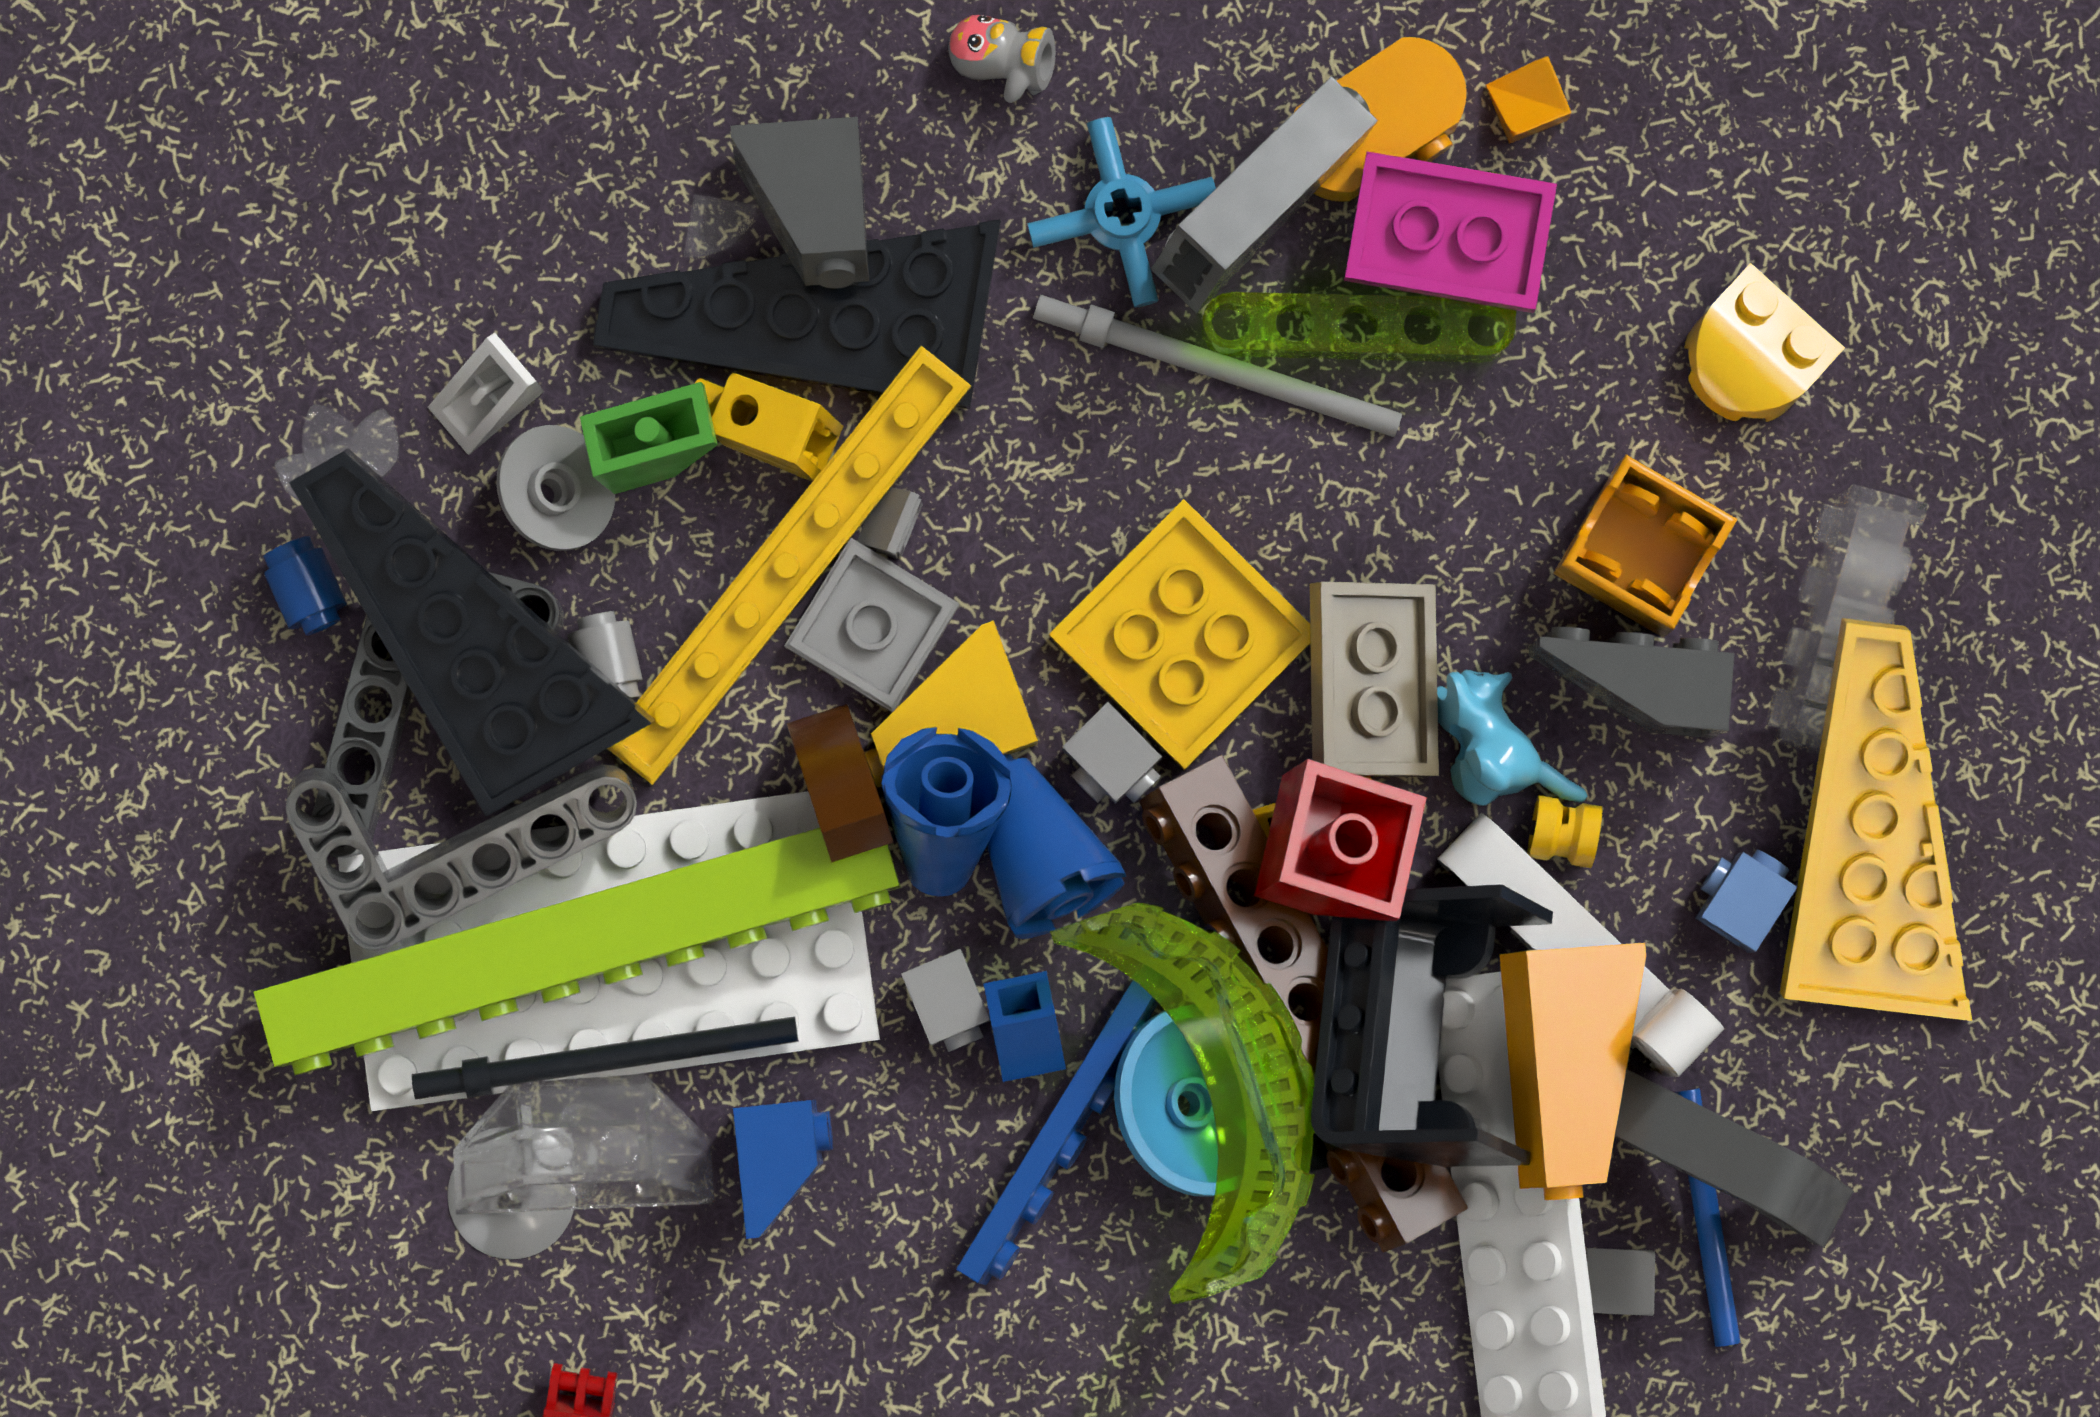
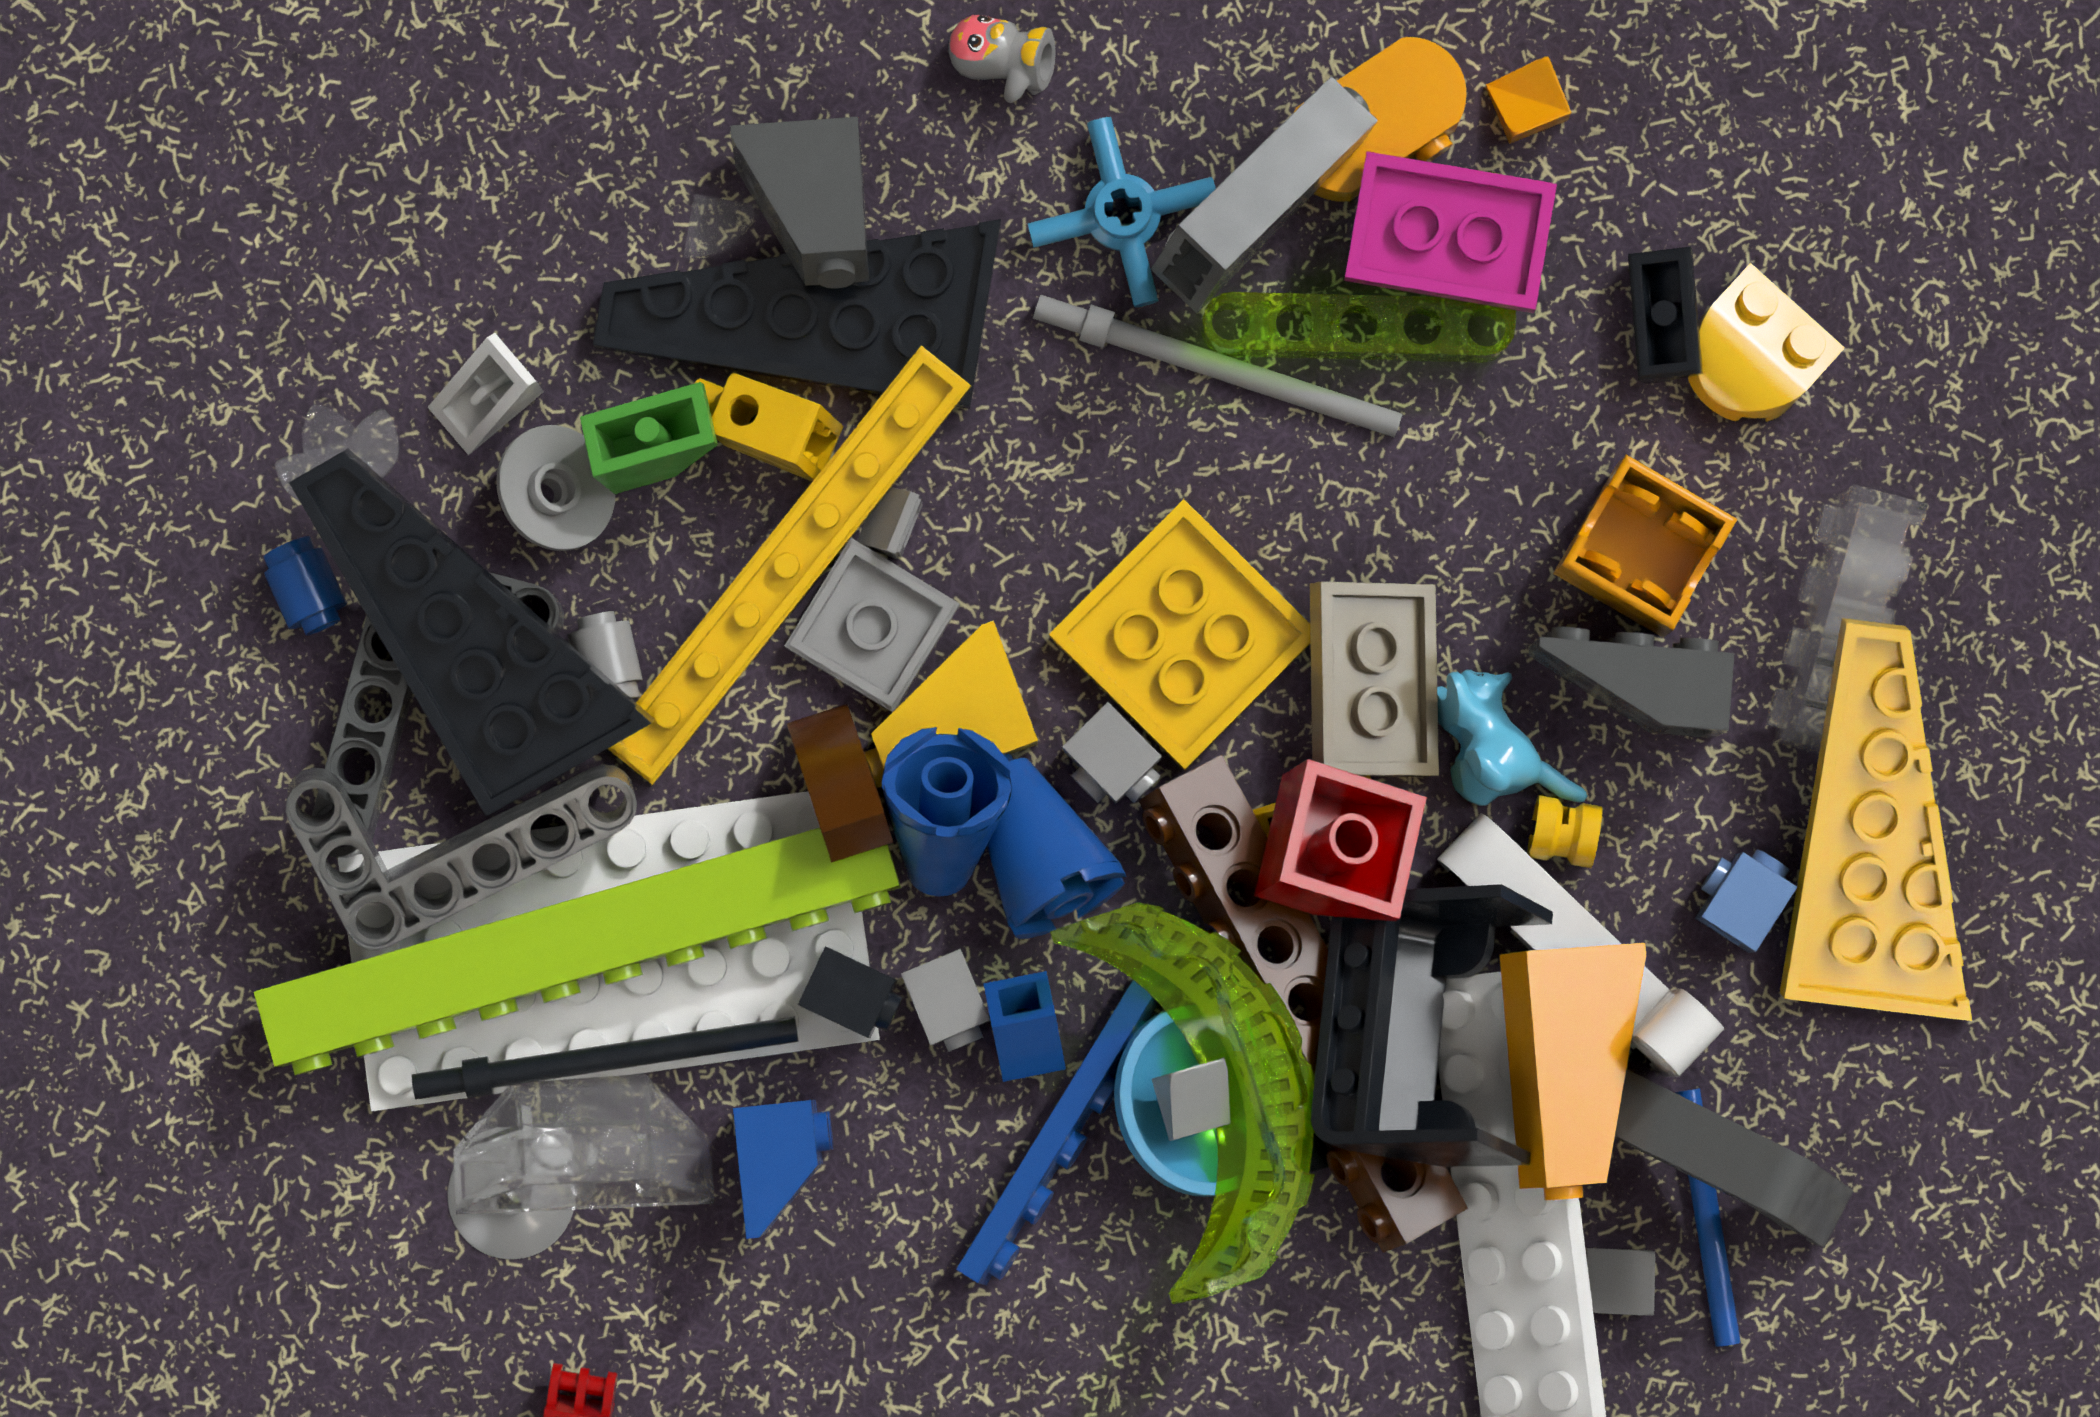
none -> black brick [798,946,903,1038]
none -> light grey slope [1151,1058,1230,1141]
none -> black slope [1628,247,1703,384]

